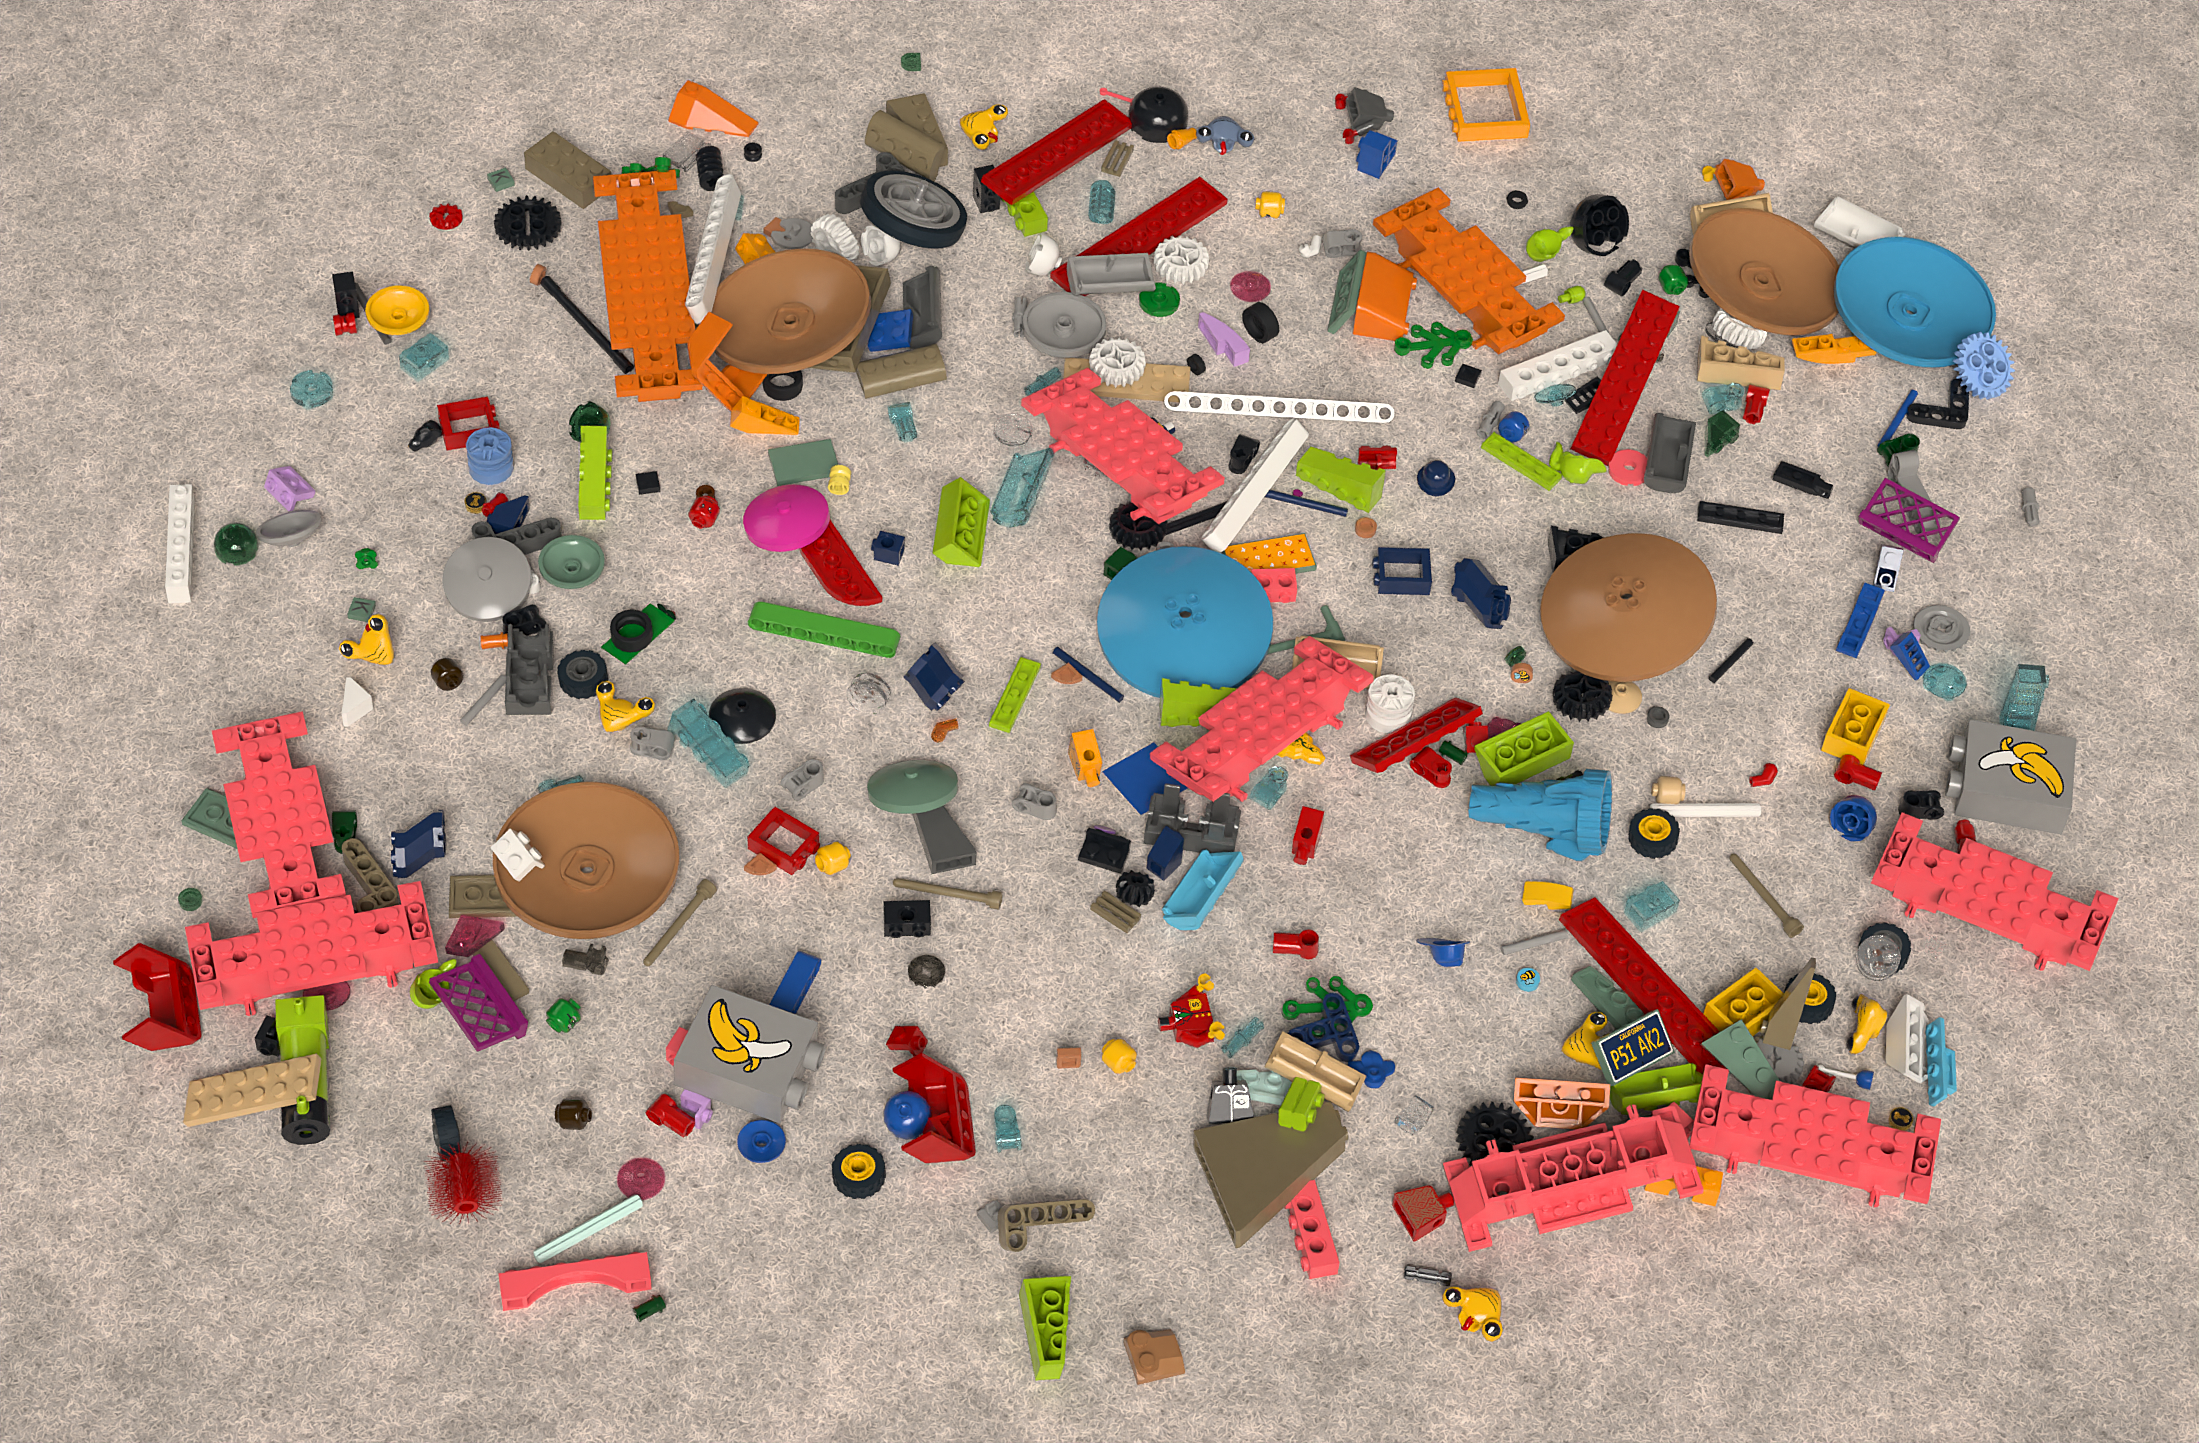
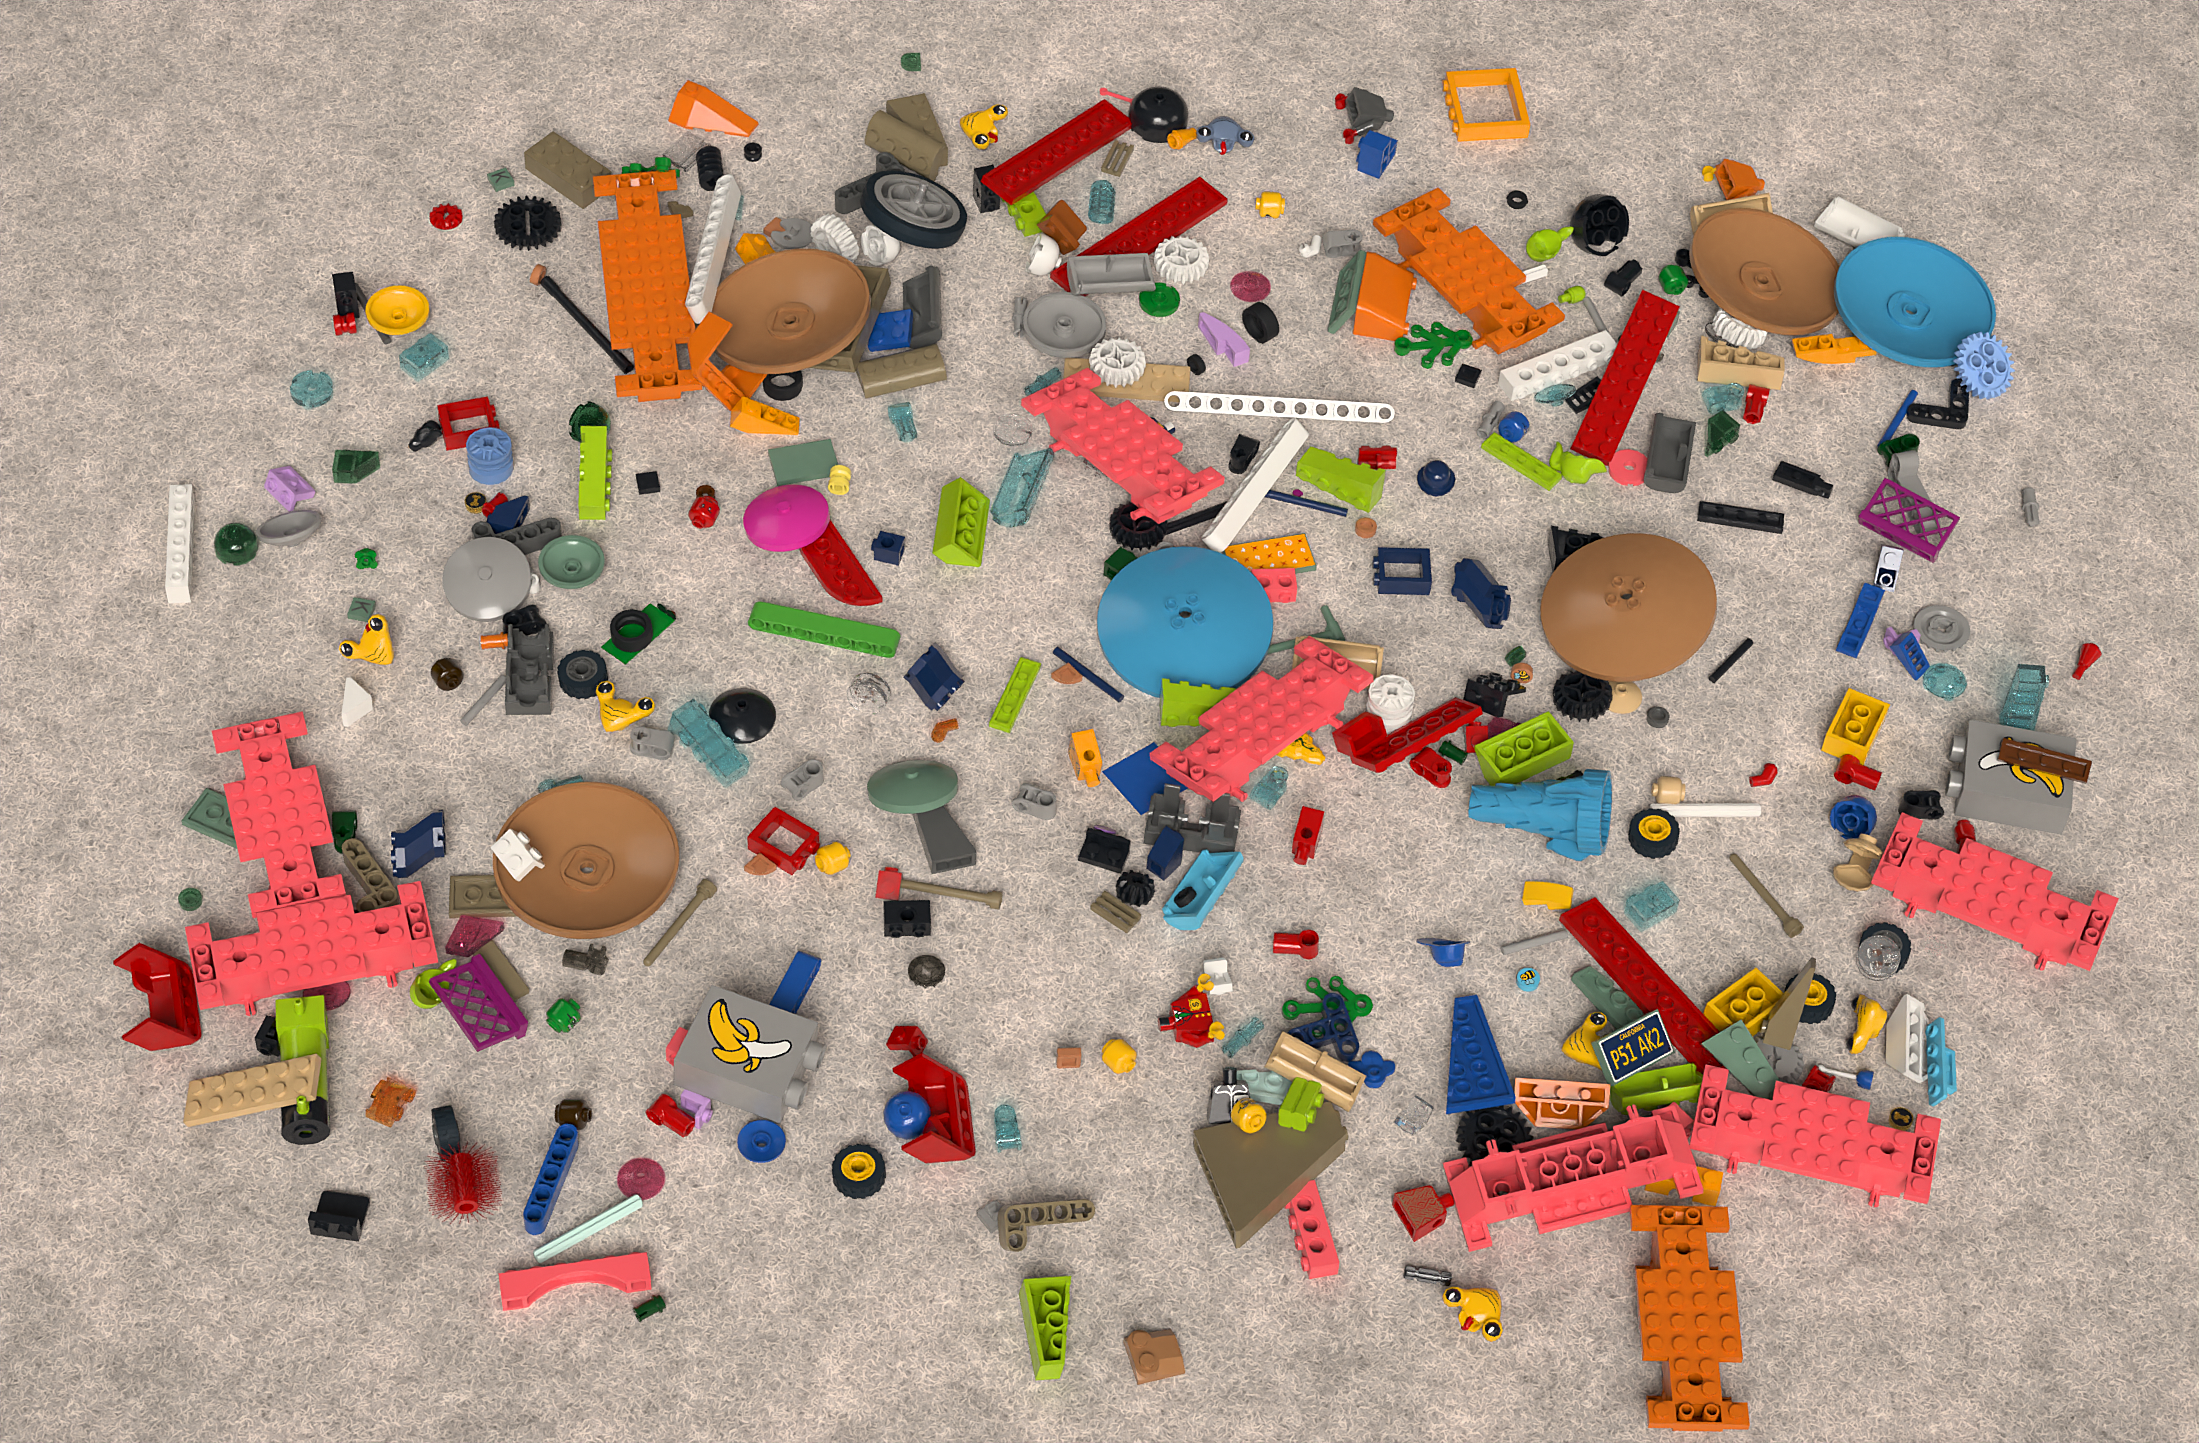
none -> black bracket [308,1191,370,1242]
none -> clear green slope [332,450,381,484]
none -> clear orange cylinder [365,1077,416,1128]
none -> blue beam [523,1124,579,1235]
none -> bracket [875,867,903,901]
none -> dark orange bracket [1037,200,1087,255]
none -> black piece [1174,887,1197,908]
none -> white bracket [1203,958,1233,995]
none -> yellow head [1231,1098,1267,1134]
none -> red panel [1332,711,1387,758]
none -> blue wing [1446,995,1516,1114]
none -> black bracket [1463,672,1526,718]
none -> orange piece [1629,1205,1750,1432]
none -> tan animal [1833,834,1883,892]
none -> reddish brown hinge [1997,738,2092,784]
none -> red cone [2072,643,2102,680]

